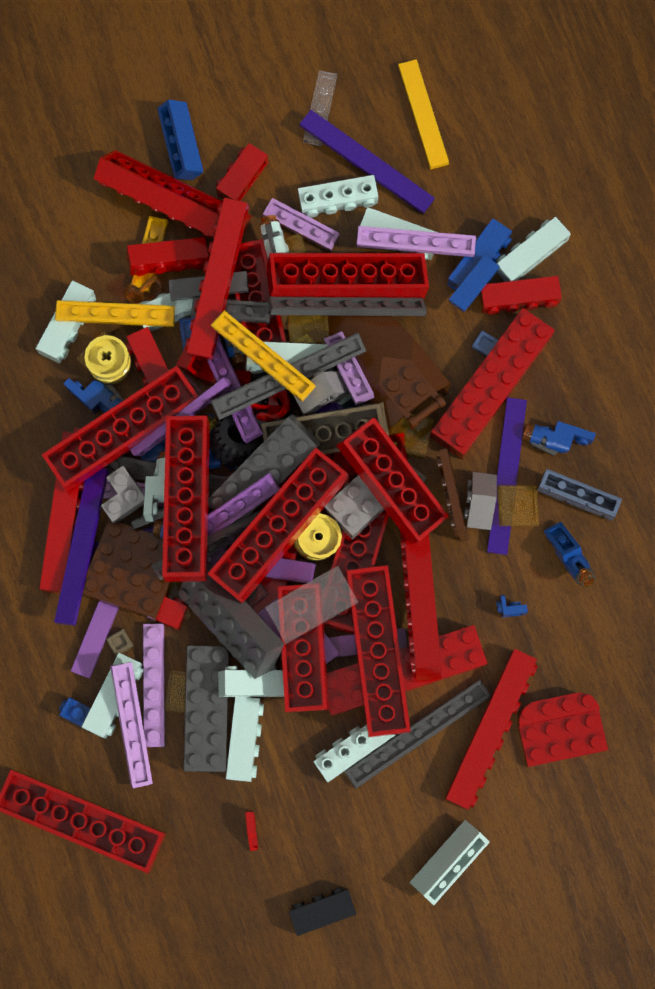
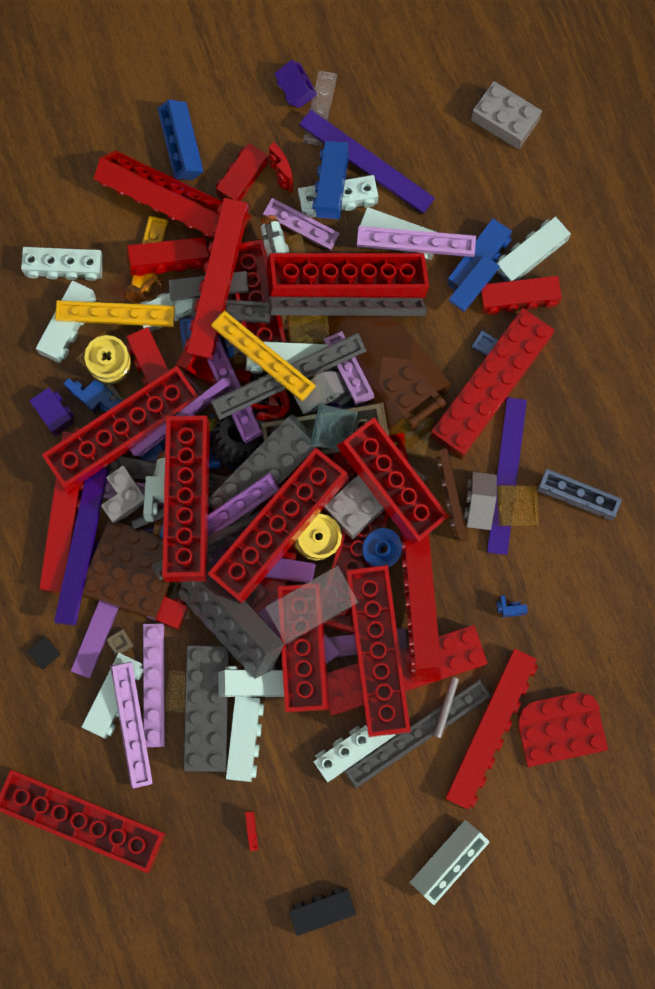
blue bracket [59,697,91,727] -> none
yellow tile [398,59,449,170] -> none
blue plate [522,421,596,456] -> none
blue plate [544,522,596,587] -> none
none -> light aqua brick [21,247,104,281]
none -> black piece [27,636,61,669]
none -> dark purple brick [29,387,74,436]
none -> red slope [269,142,293,193]
none -> dark purple brick [274,60,318,108]
none -> clear light blue tile [310,404,358,451]
none -> blue brick [312,141,349,219]
none -> blue dish [363,528,402,567]
none -> light grey bar [433,677,459,738]
none -> light grey brick [471,81,542,150]

